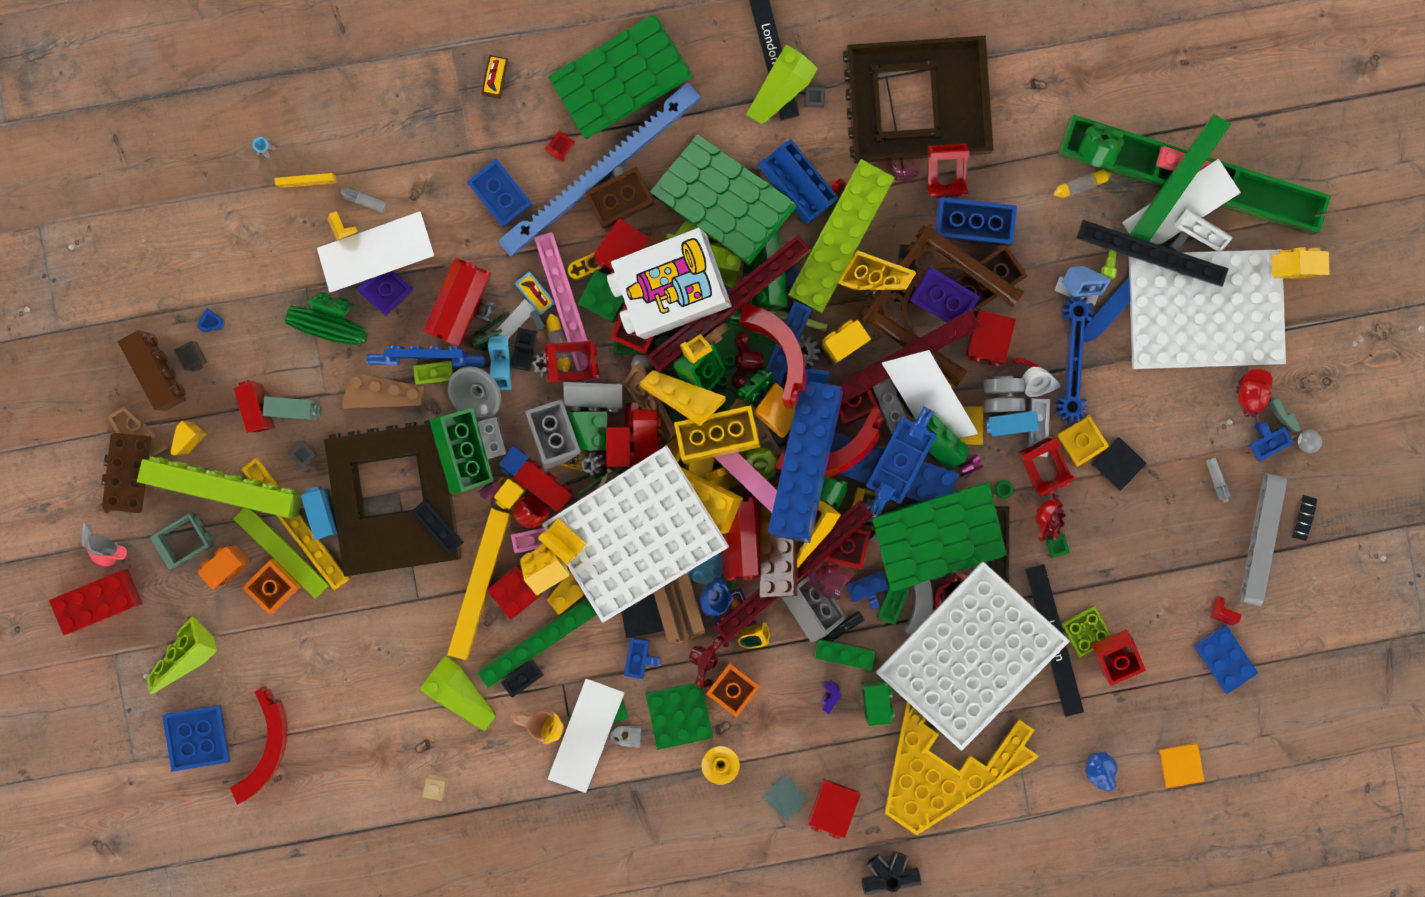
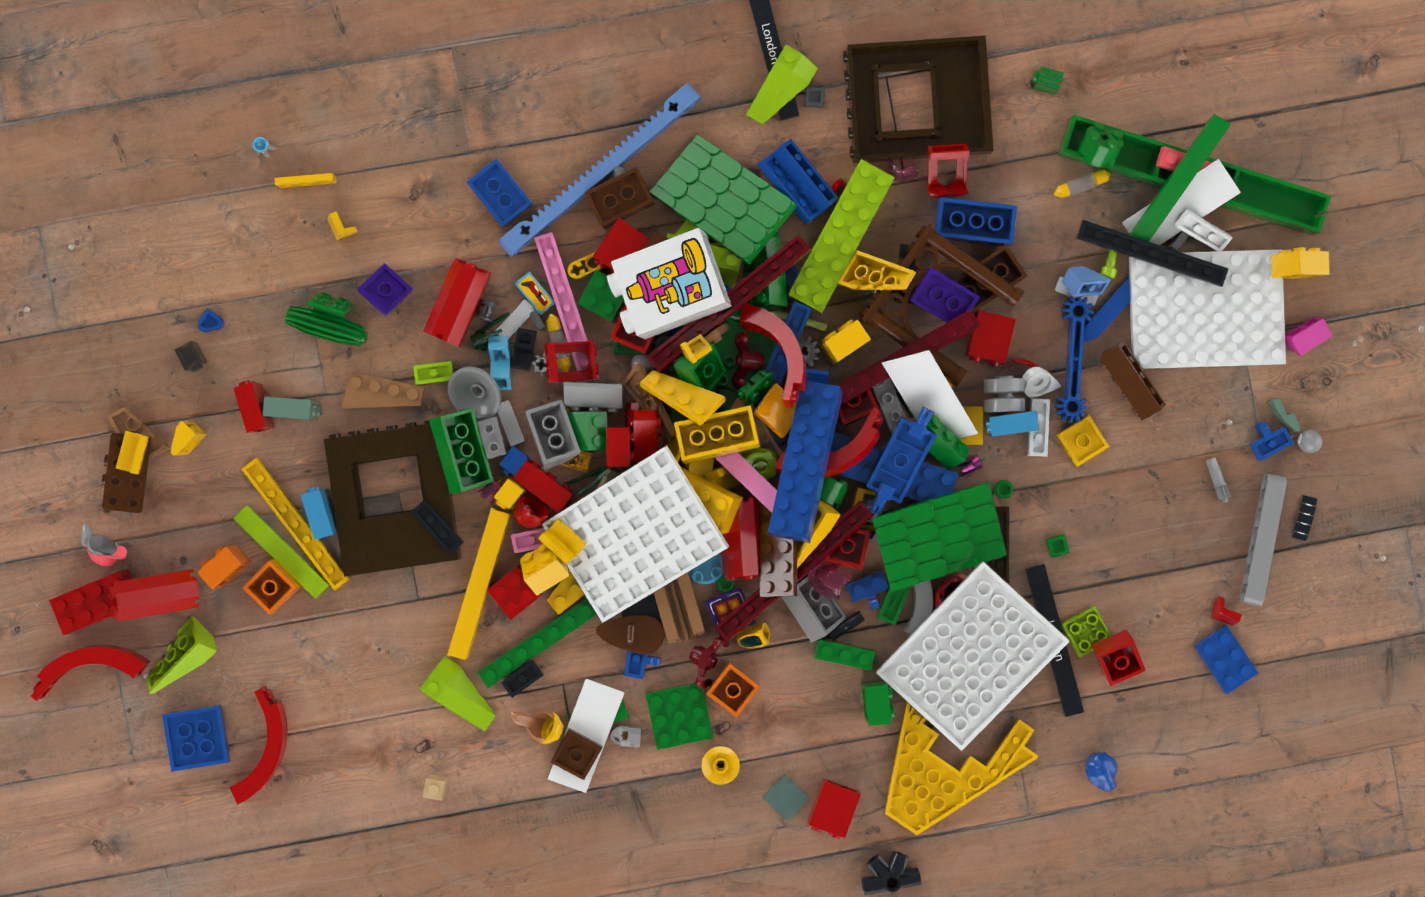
reddish brown brick [117,330,186,411] -> none
lime brick [137,456,303,518] -> none
sand green window [150,513,214,570] -> none
dark grey plate [289,441,317,468] -> none
white sticker [317,211,434,293] -> none
light grey piece [341,187,387,213] -> none
blue plate [367,345,485,367] -> none
slope [482,55,509,99] -> none
red tile [544,131,575,162] -> none
green piece [548,15,694,139] -> none
light grey gear [580,450,605,476] -> none
blue hair [700,577,733,616] -> none
dark purple bracket [821,680,842,714] -> none
red panel [1018,435,1075,496] -> none
hair [1035,493,1066,541] -> none
black tile [1092,437,1147,491] -> none
light orange tile [1159,743,1204,788] -> none
red hair [1236,369,1273,417] -> none
none -> red arch [30,645,151,701]
none -> red brick [107,569,199,621]
none -> yellow panel [116,431,149,474]
none -> white sticker [497,400,524,446]
none -> reddish brown tile [550,728,603,780]
none -> reddish brown shield [596,615,665,654]
none -> green brick [1032,66,1064,95]
none -> reddish brown brick [1100,341,1166,421]
none -> dark pink hinge [1285,316,1333,356]

